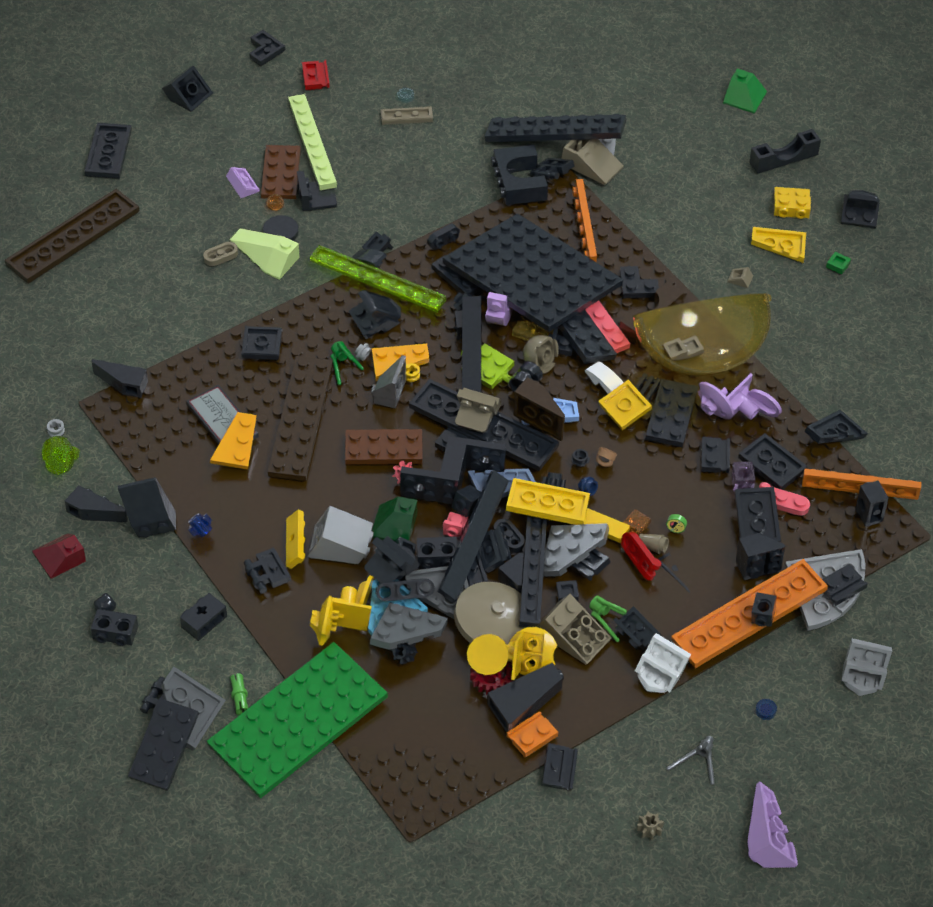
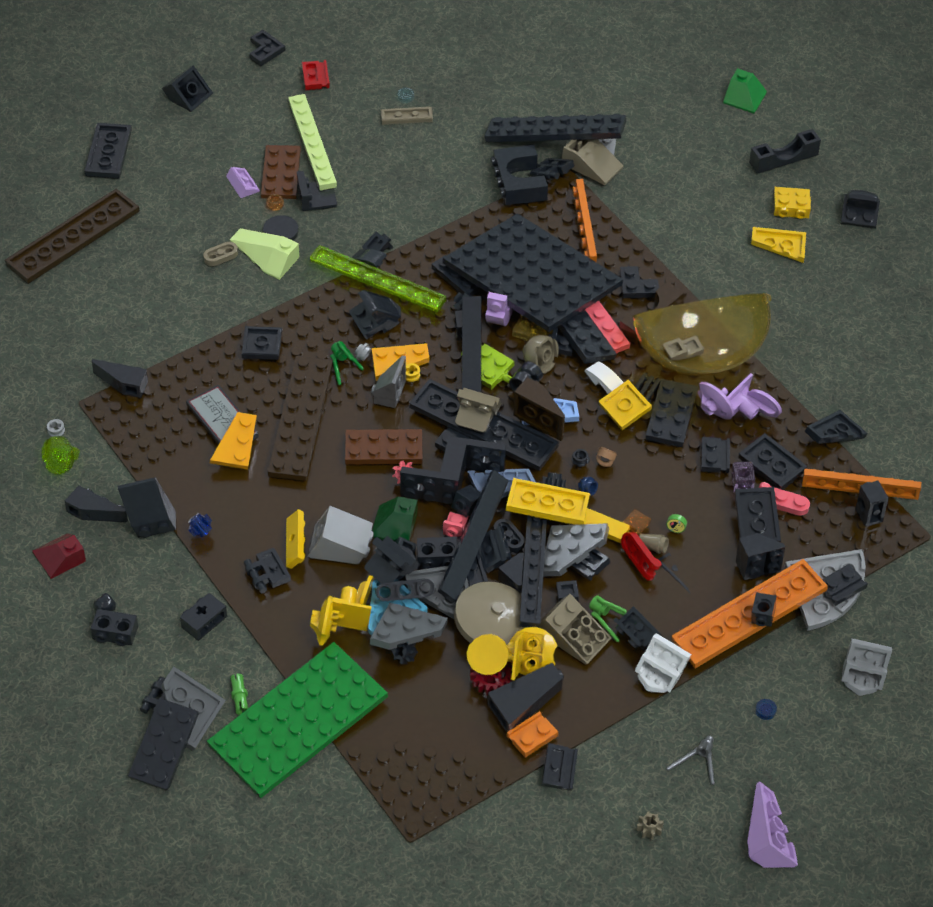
black plate [427,224,460,250] -> none
dark tan slope [727,267,753,288] -> none
green plate [826,252,851,275] -> none

